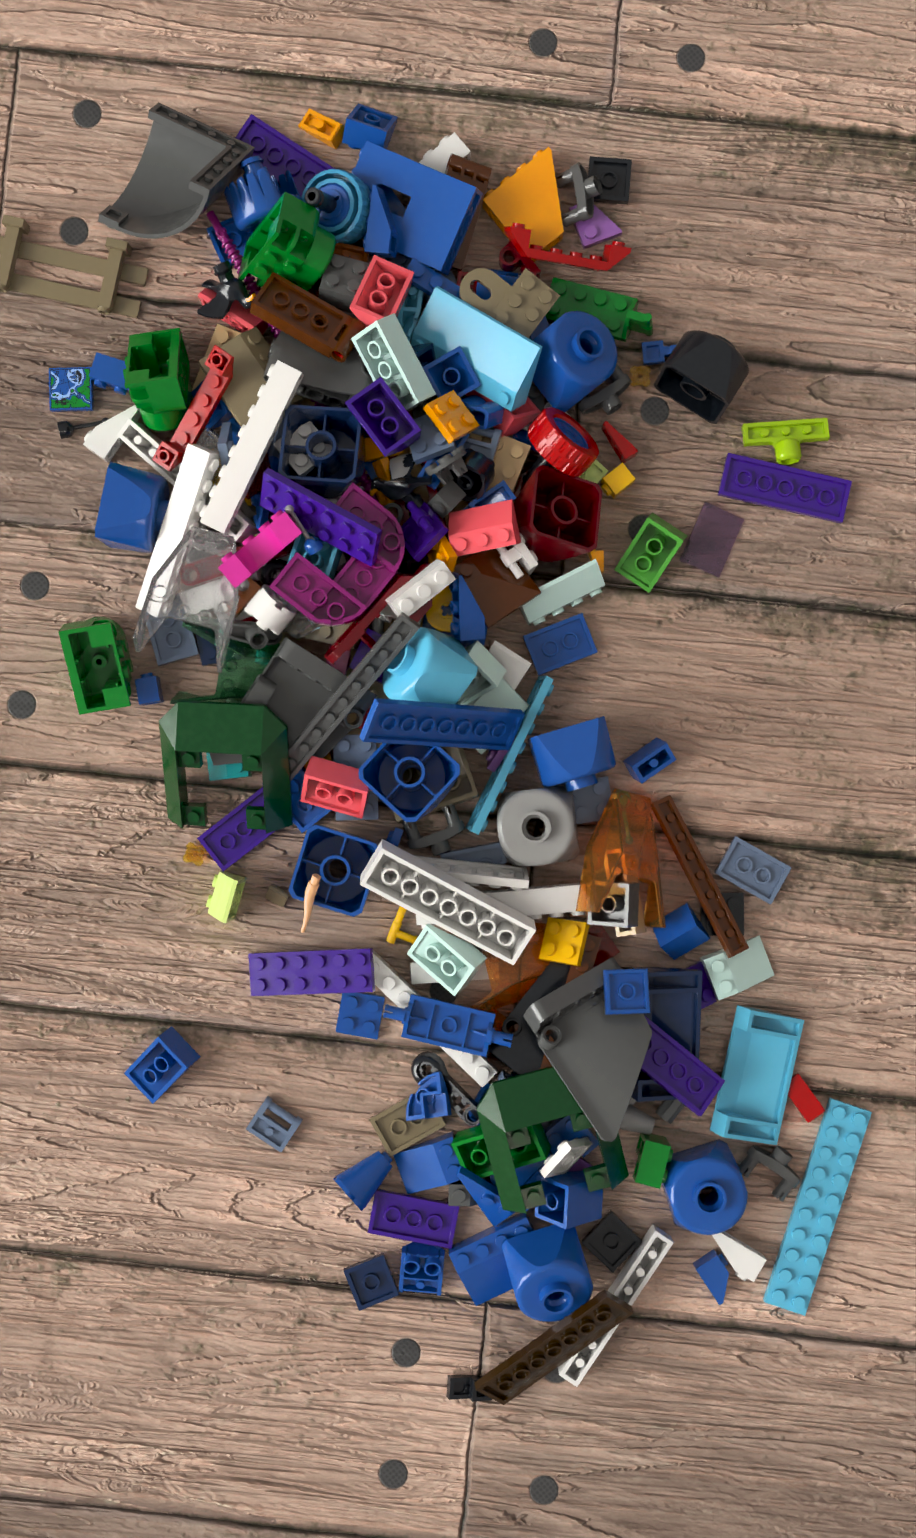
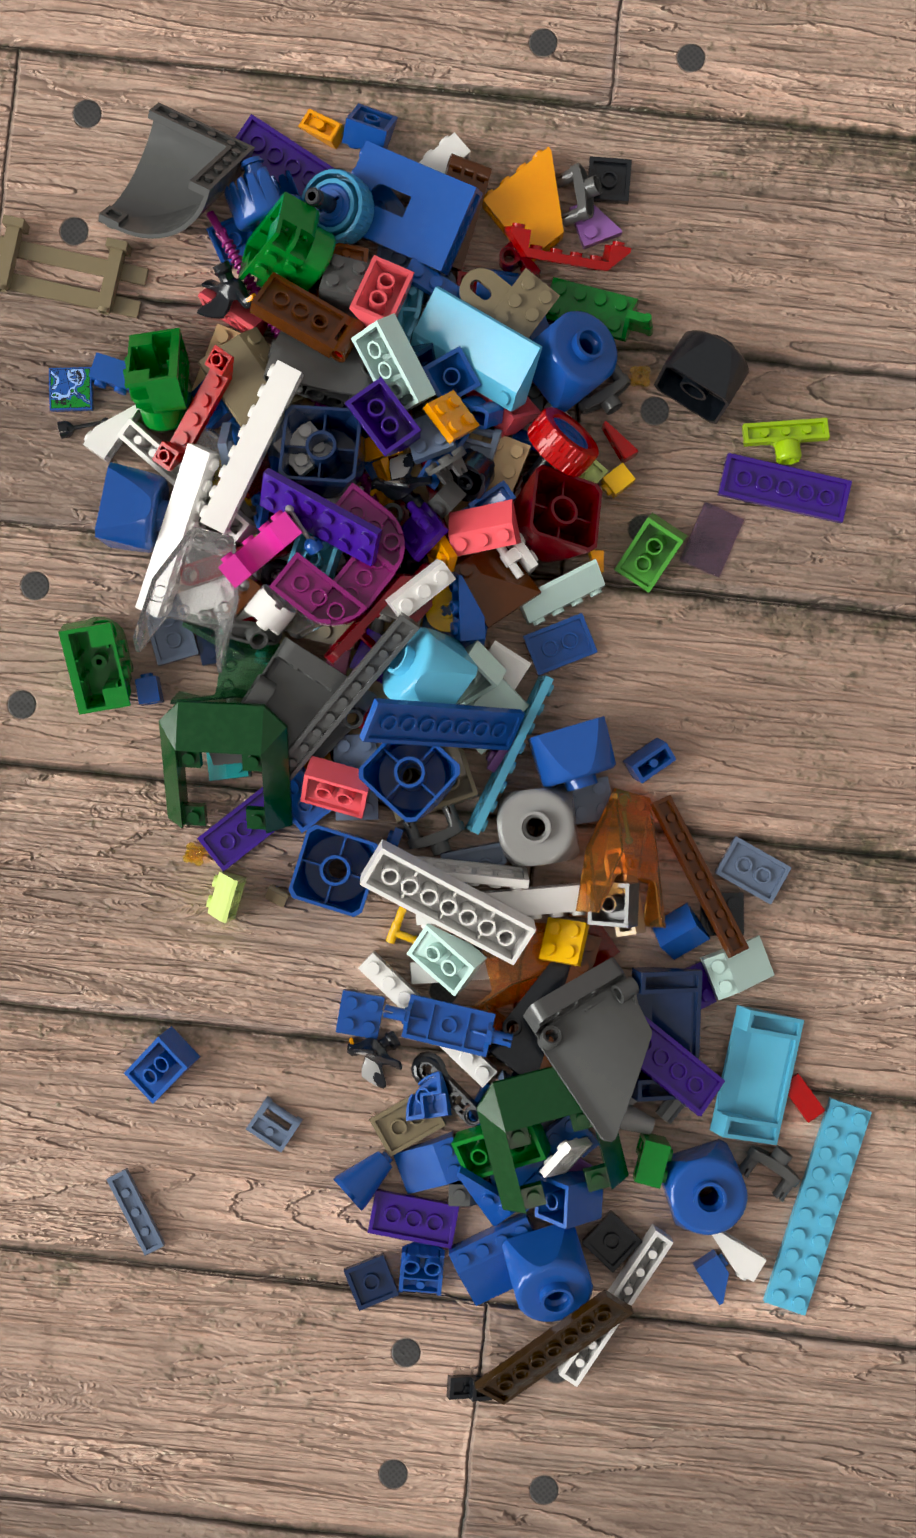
dark purple plate [248,948,375,996] -> none
light nougat animal [301,874,321,933] -> none
blue slope [363,185,399,258] -> none
blue tile [603,968,650,1015] -> none
blue plate [641,340,676,366] -> none
none -> sand blue plate [106,1168,165,1256]
none -> black animal [347,1031,402,1089]

